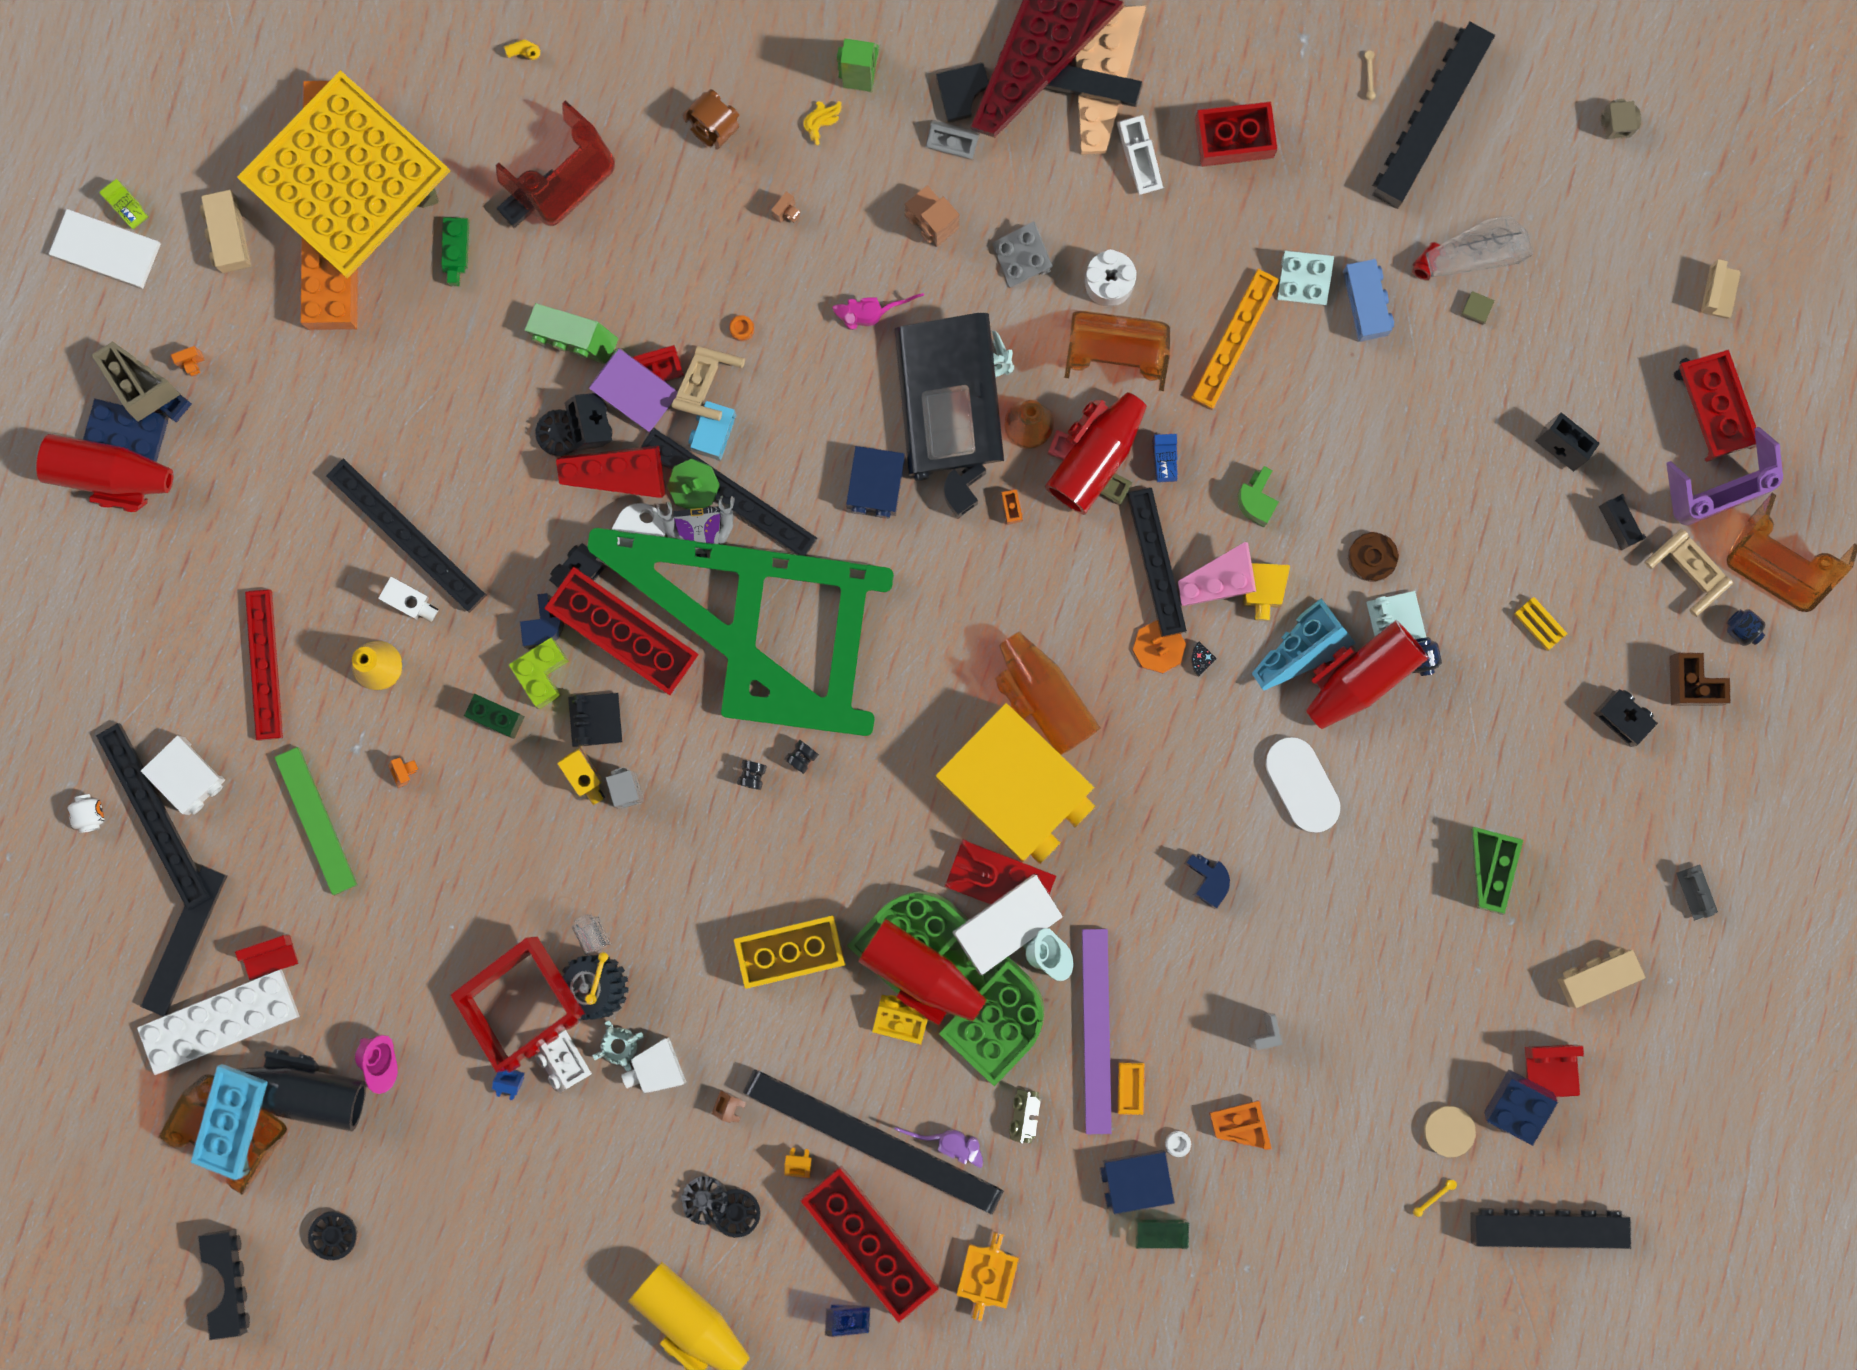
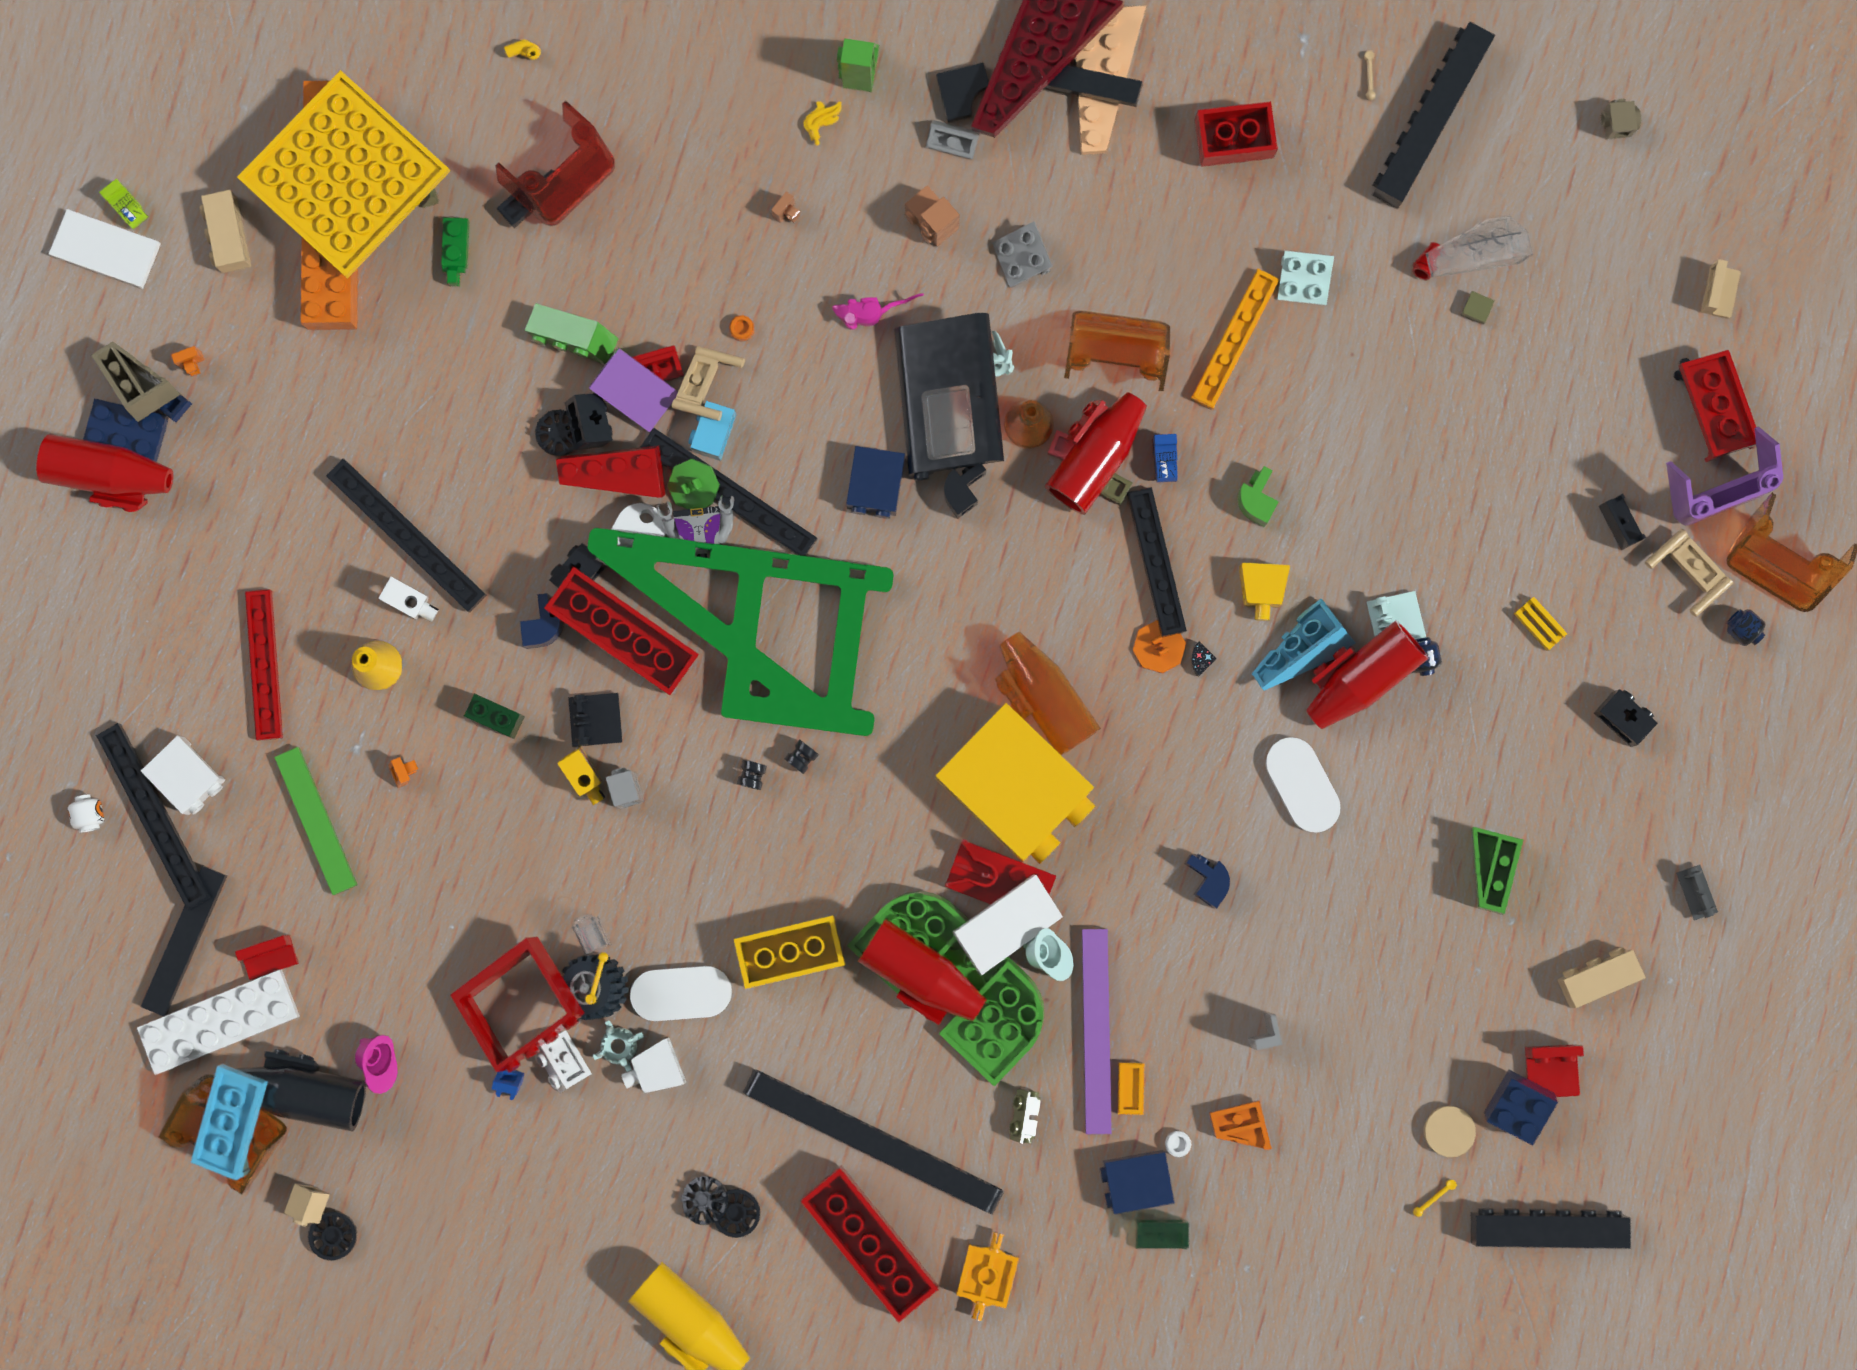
black arch [198,1229,250,1340] -> none
lime brick [509,637,569,709] -> none
dark orange brick [683,89,739,150] -> none
dark orange tile [712,1090,746,1123] -> none
light orange tile [784,1147,811,1178] -> none
clear blue slope [825,1304,870,1337] -> none
yellow bracket [872,995,928,1045] -> none
medium lavender animal [895,1127,983,1168] -> none
orange piece [1001,489,1023,525] -> none
white brick [1085,249,1137,306] -> none
white slope [1117,115,1163,195] -> none
bright pink wing [1178,542,1256,606] -> none
medium blue brick [1343,259,1394,342] -> none
reddish brown tile [1348,532,1399,582] -> none
black brick [1535,412,1600,472] -> none
reddish brown brick [1670,653,1730,706] -> none
none -> tan brick [284,1184,330,1226]
none -> white tile [630,966,732,1021]

